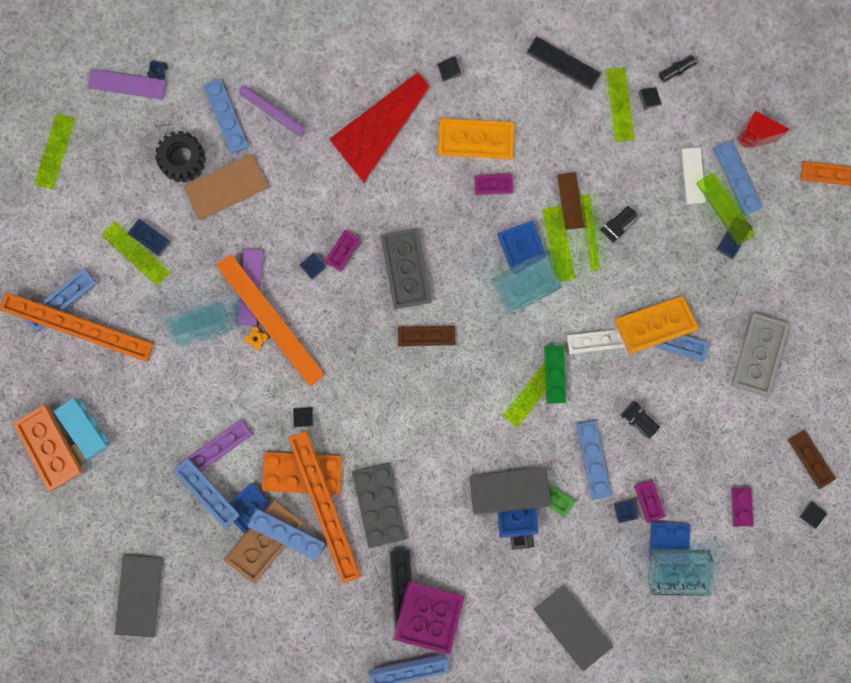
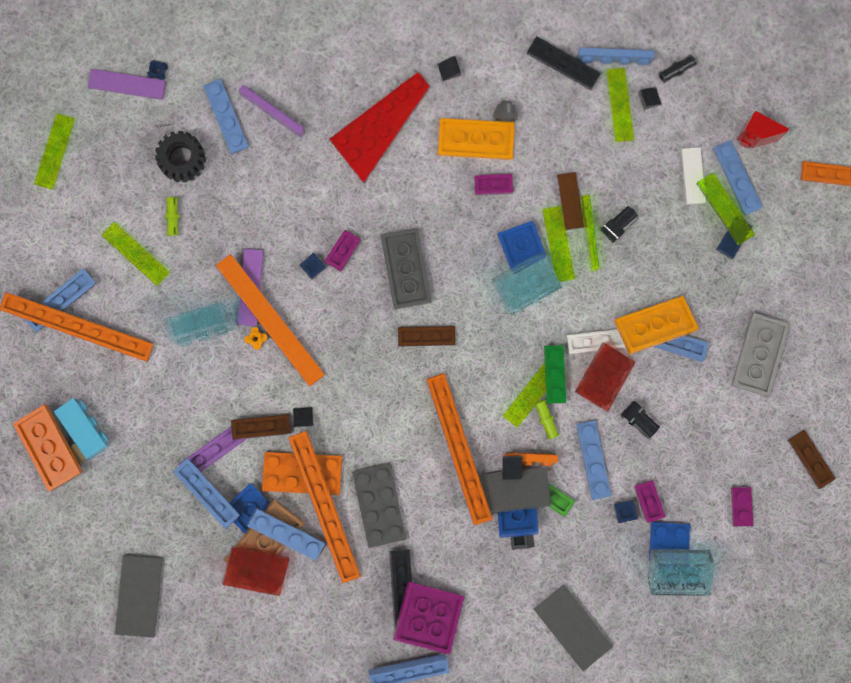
dark blue plate [127,219,170,257] -> none
medium nougat tile [183,154,268,220] -> none
black tile [799,502,827,529] -> none
none -> lime pin [165,197,180,236]
none -> clear red plate [222,545,290,596]
none -> reddish brown tile [231,414,291,440]
none -> orange tile [426,373,493,526]
none -> dark grey cone [493,100,518,122]
none -> black slope [502,456,523,480]
none -> orange hinge [504,452,558,466]
none -> lime pin [534,399,559,440]
none -> clear red plate [575,343,635,412]
none -> medium blue plate [577,48,654,66]

